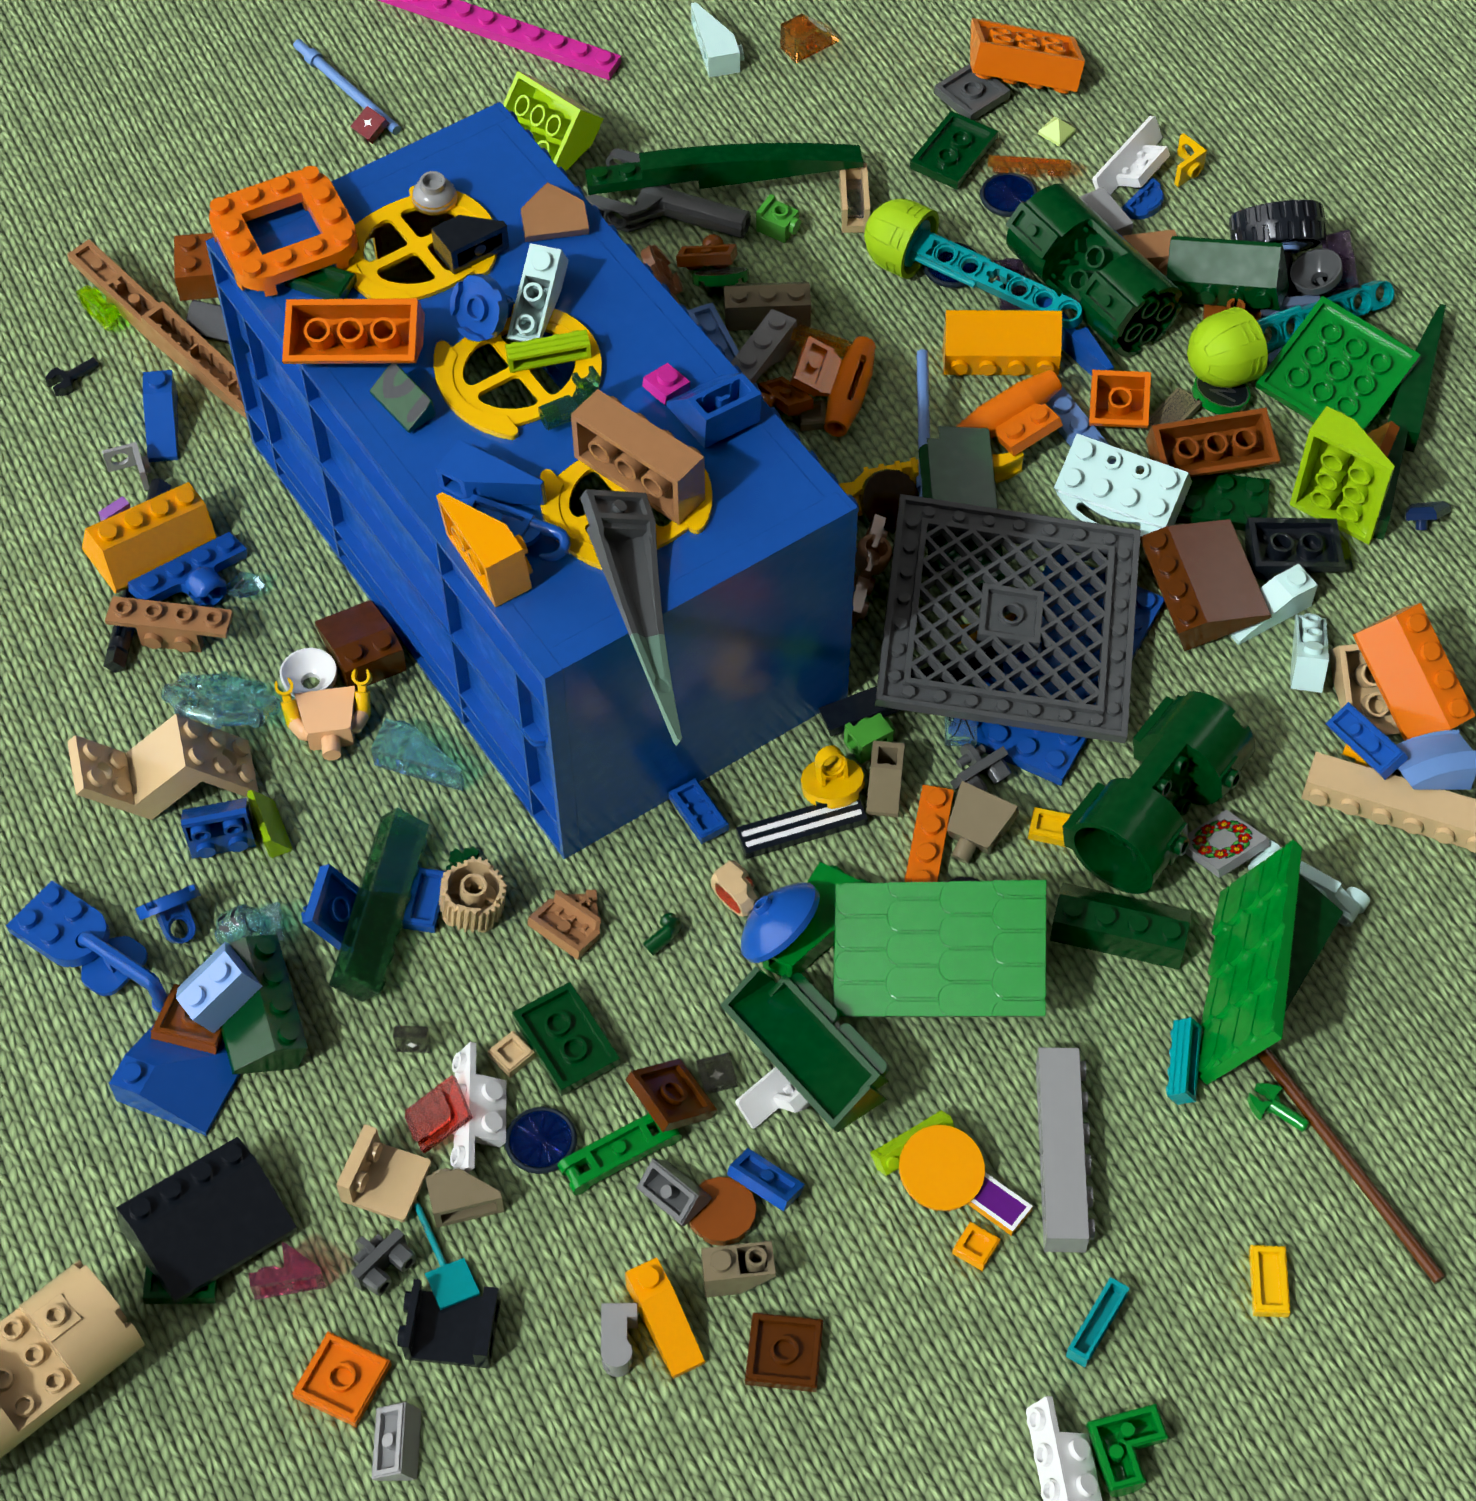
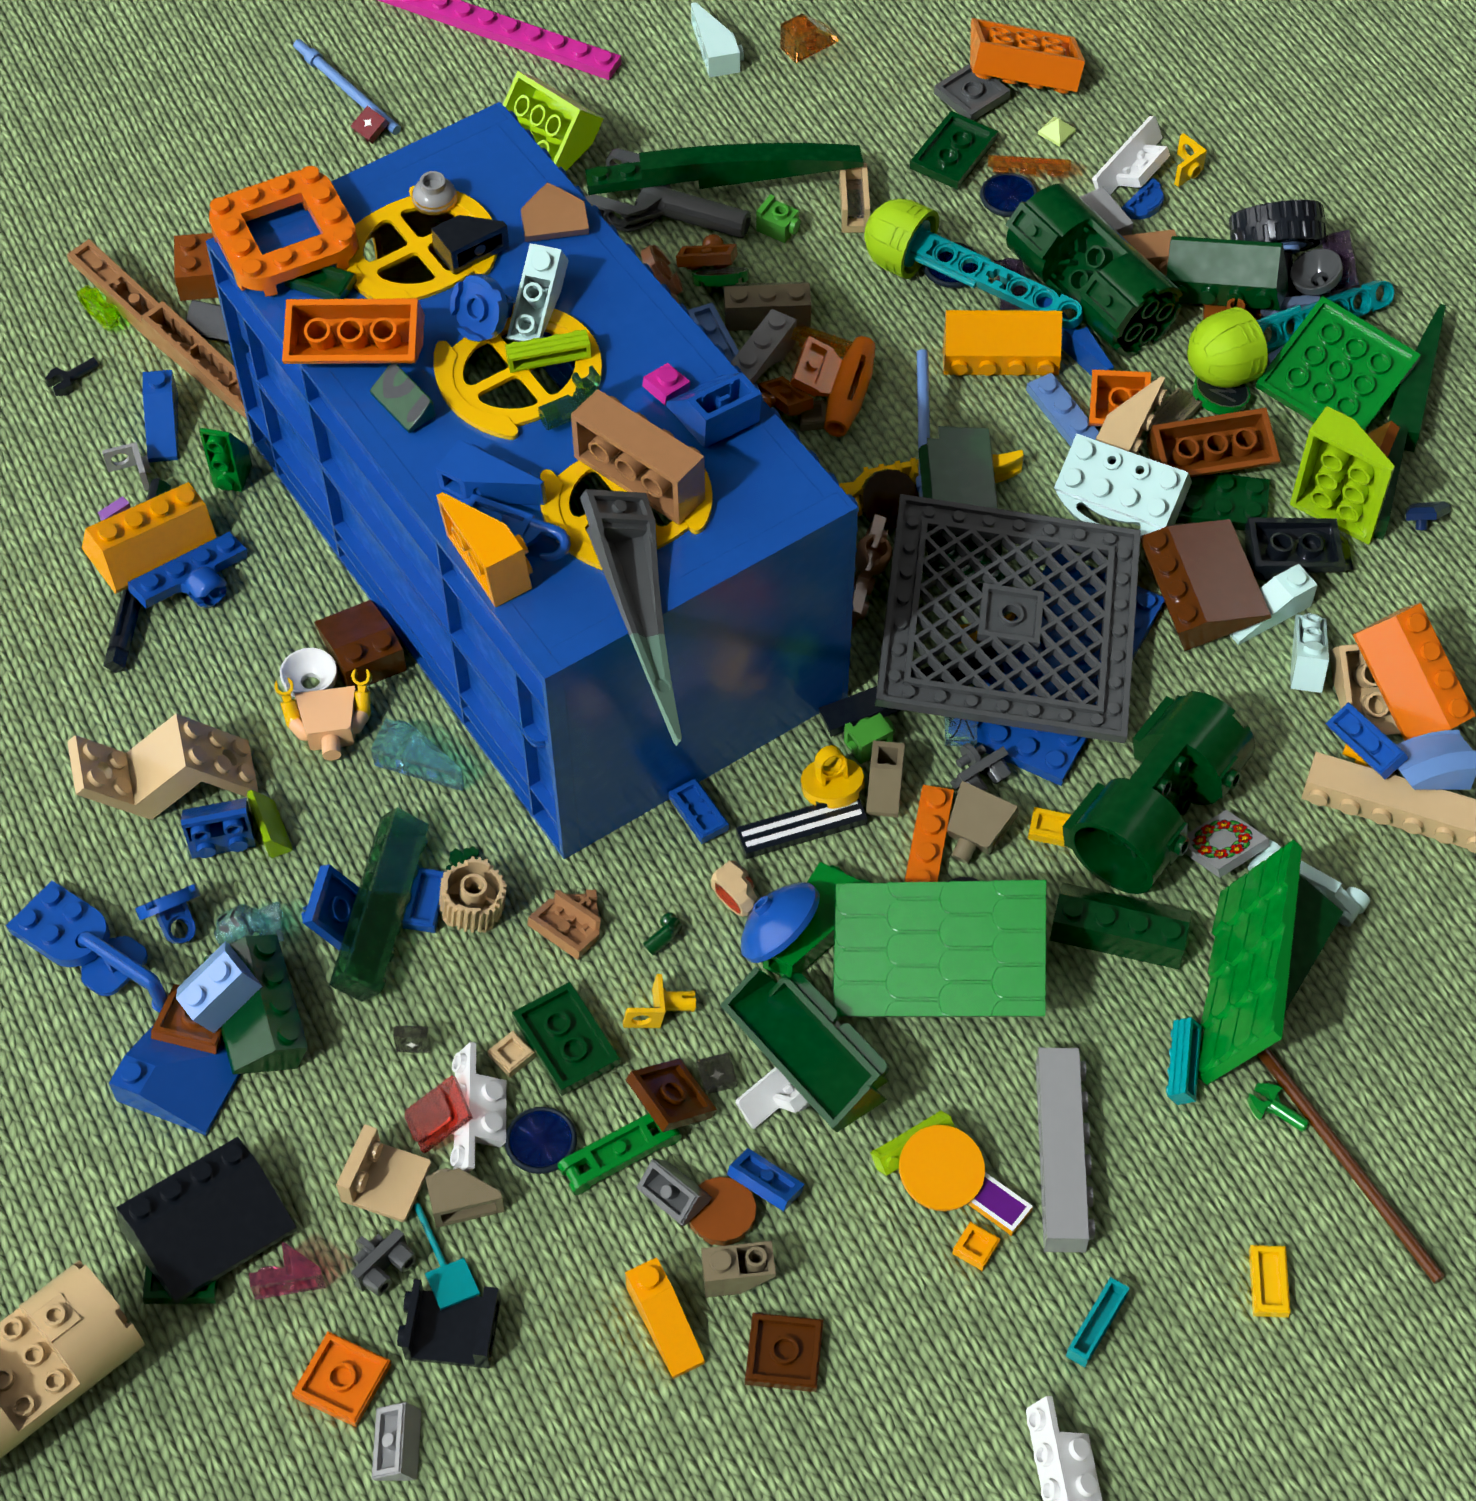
medium nougat bracket [105,596,233,652] -> none
clear light blue plate [161,671,281,729] -> none
clear light blue slope [226,572,268,598] -> none
light grey leg [601,1303,638,1377] -> none
orange plate [956,369,1063,456] -> none
green brick [1086,1404,1168,1497] -> none
none -> green slope [199,428,252,492]
none -> yellow bracket [623,974,696,1028]
none -> tan slope [1095,376,1167,455]

